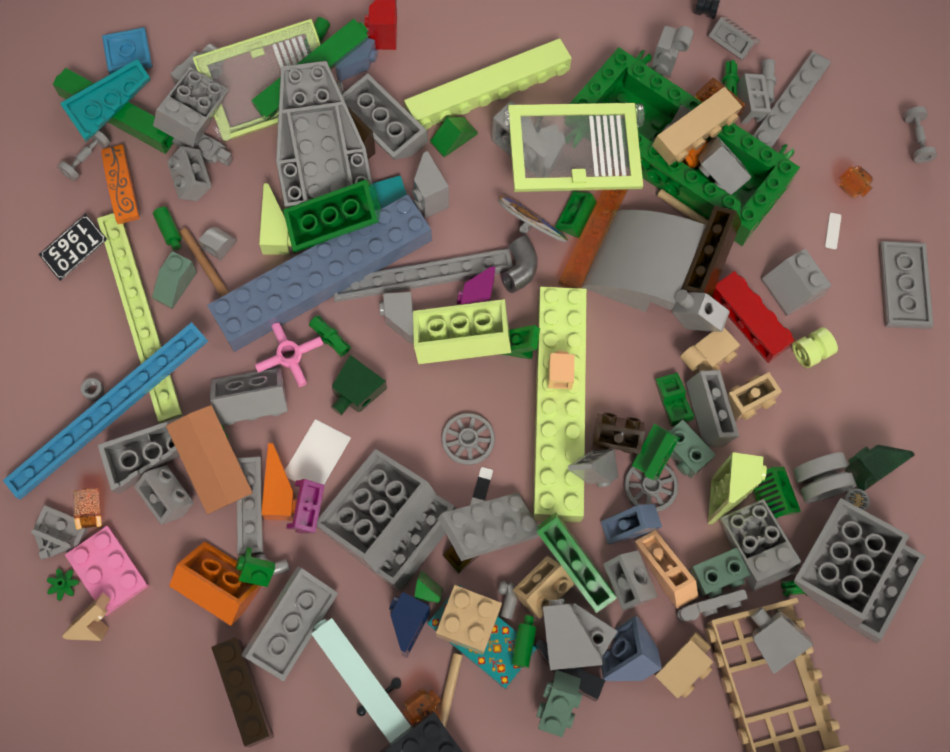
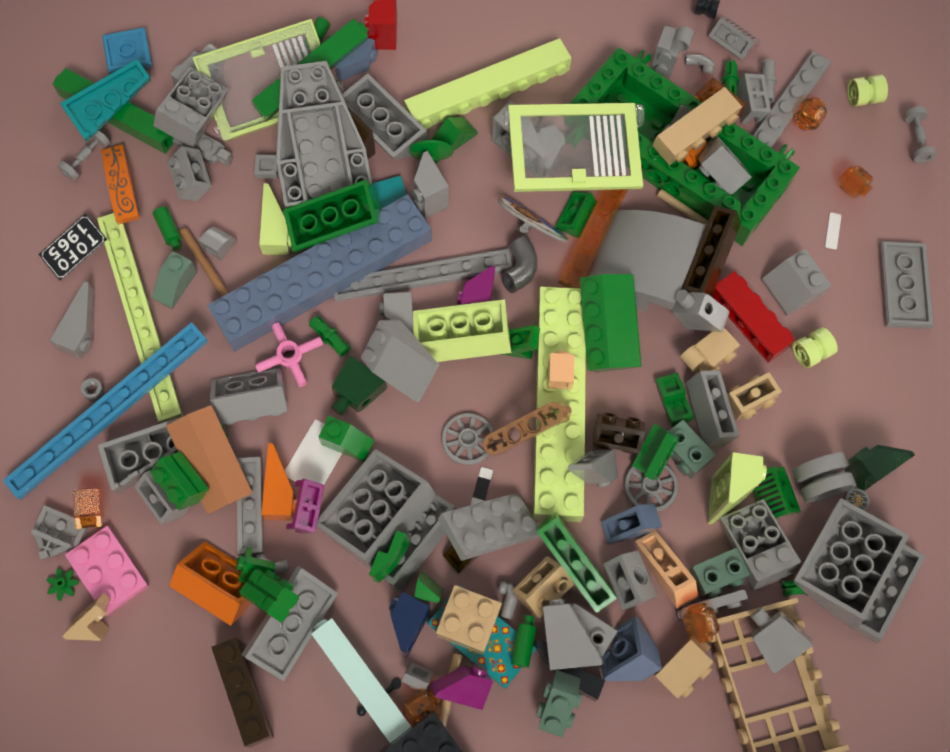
none -> light grey slope [50,281,95,359]
none -> green brick [150,451,209,511]
none -> green brick [239,569,299,622]
none -> light grey plate [254,154,278,179]
none -> green slope [319,416,374,462]
none -> light grey slope [360,320,439,402]
none -> green slope [369,531,410,583]
none -> light grey plate [402,662,434,692]
none -> green dish [409,140,453,164]
none -> magenta slope [430,665,493,710]
none -> medium nougat beam [483,402,572,455]
none -> green slope [580,274,642,373]
none -> clear orange head [683,603,720,643]
none -> light grey arm [685,54,715,73]
none -> clear orange head [794,97,827,131]
none -> yellowish green wheel [847,74,888,107]

